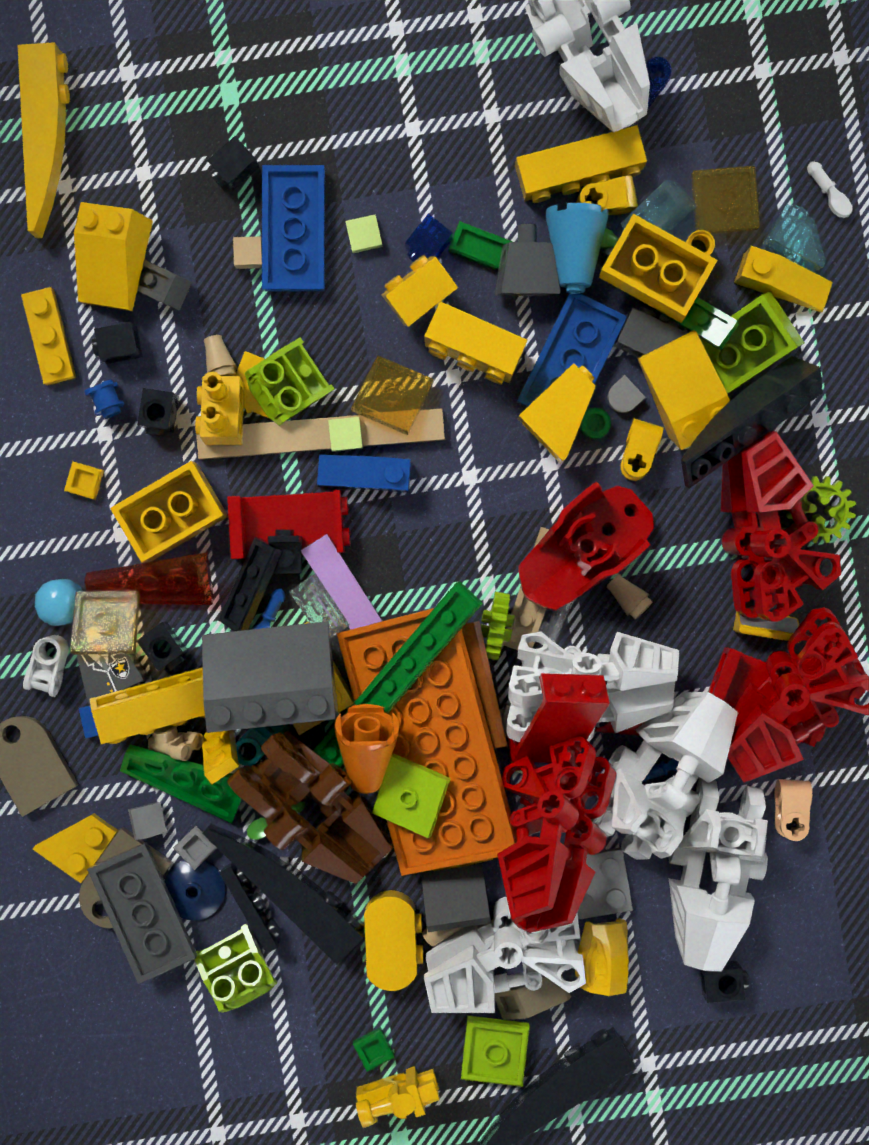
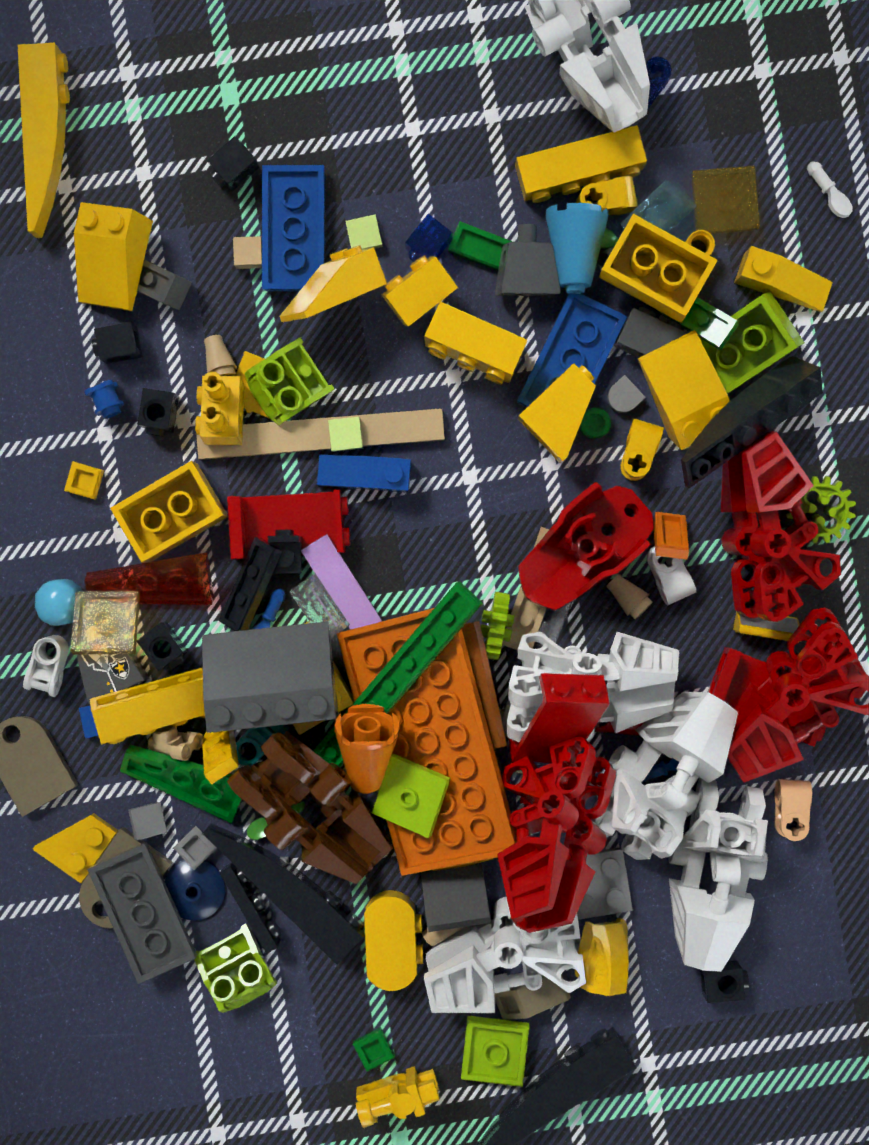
yellow plate [21,287,76,385] -> none
clear yellow plate [351,355,434,435] -> none
clear light blue slope [762,204,826,273] -> none
none -> yellow slope [279,245,387,322]
none -> white piece [647,546,696,606]
none -> orange tile [653,512,689,560]

